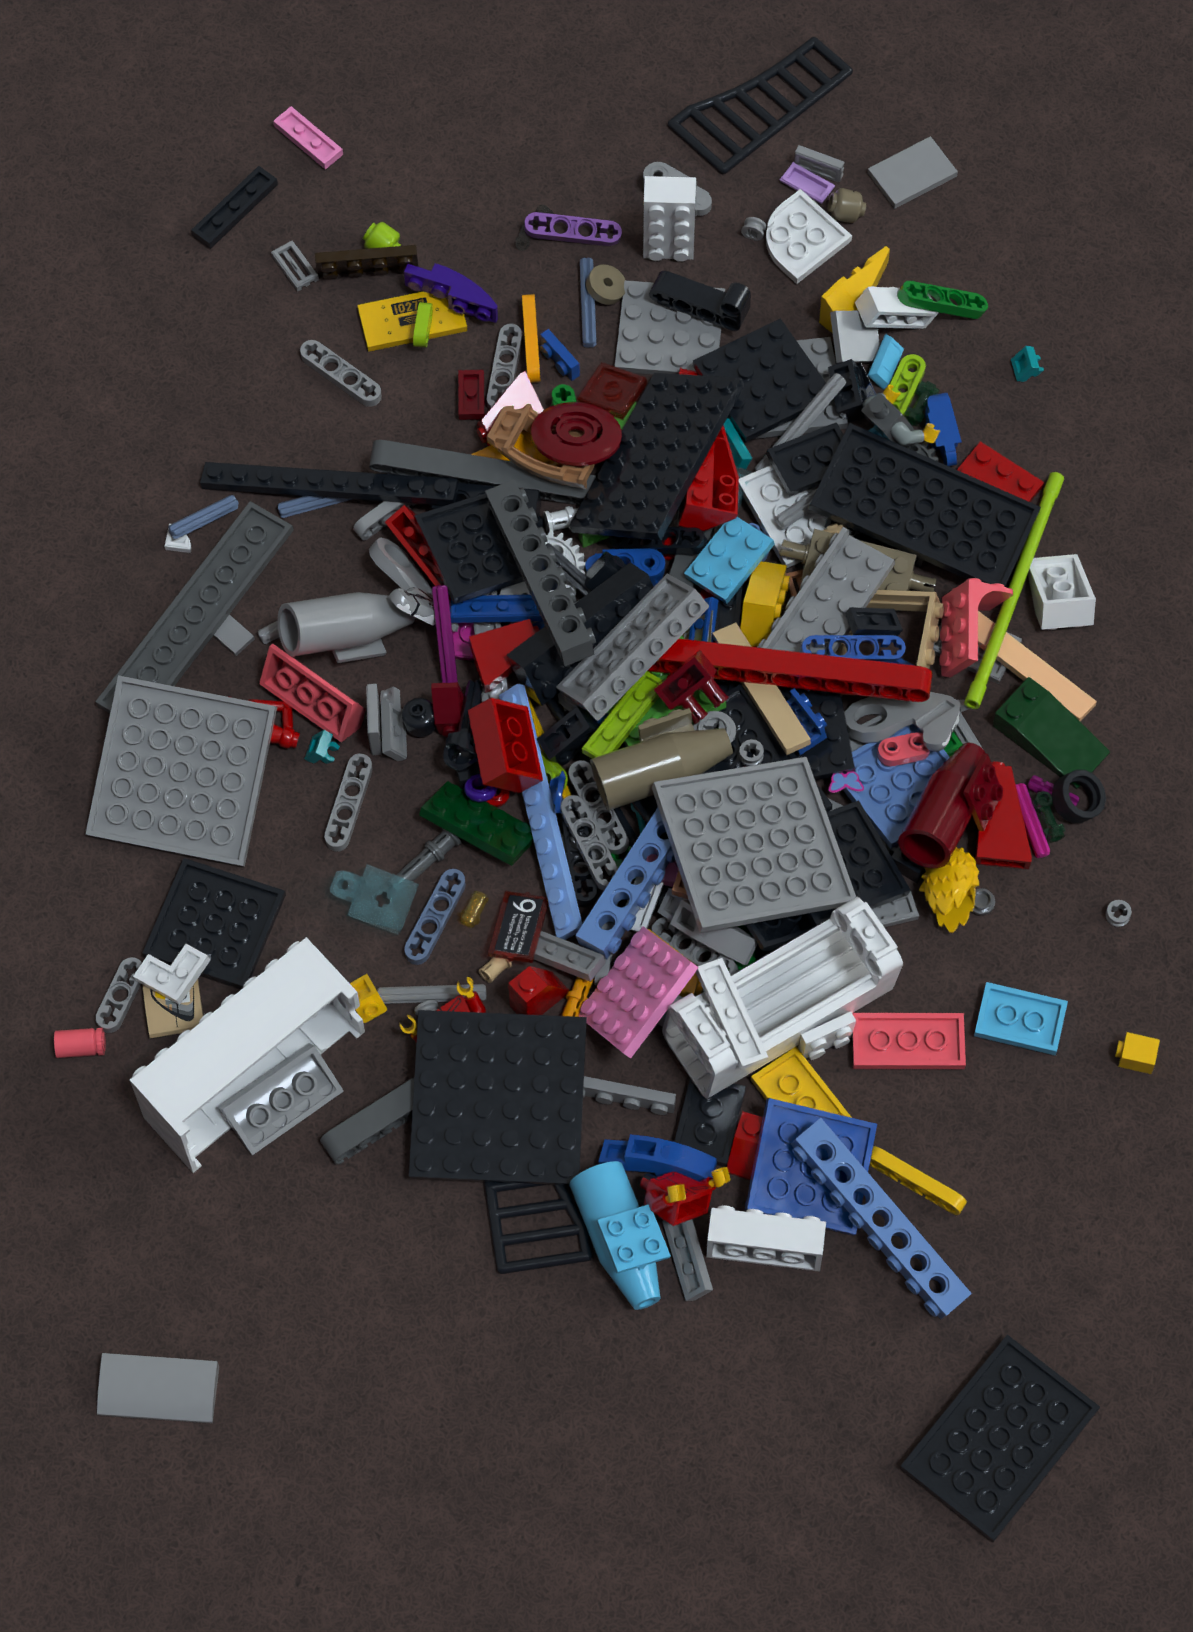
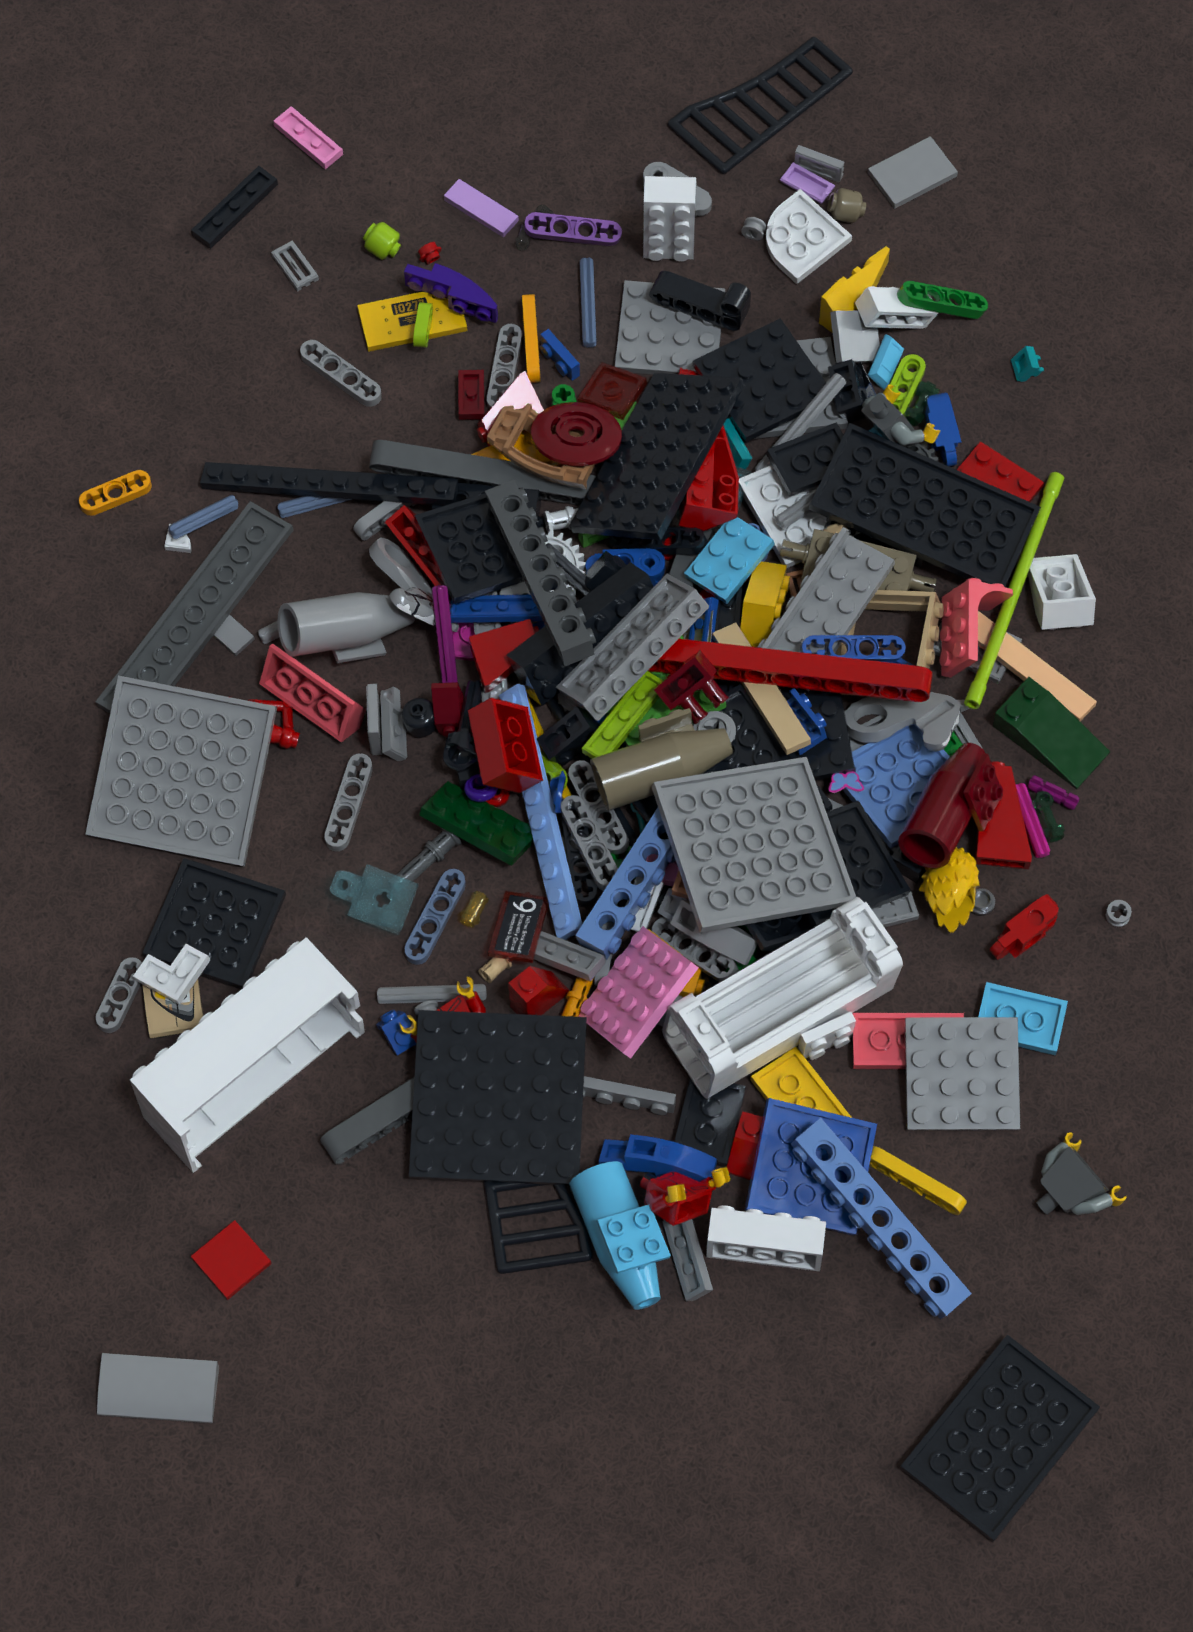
coral piece [54,1027,106,1058] -> none
light grey slope [218,1043,344,1155] -> none
teal tile [304,730,340,764] -> none
dark brown plate [315,245,418,279] -> none
yellow bracket [350,974,387,1023] -> none
dark tan piece [586,264,625,305] -> none
white plate [696,958,768,1070] -> none
light grey bush [739,739,764,766] -> none
black plate [845,607,903,636] -> none
coral plate [877,732,930,766] -> none
black tyre [1052,770,1106,824] -> none
yellow brick [1115,1032,1160,1074] -> none
none -> light orange beam [79,470,152,516]
none -> red tile [191,1220,272,1300]
none -> blue bracket [376,1009,417,1055]
none -> red plate [418,242,442,264]
none -> lavender tile [444,179,519,238]
none -> light grey plate [905,1017,1020,1130]
none -> red piece [990,894,1059,960]
none -> dark grey torso [1036,1132,1127,1215]

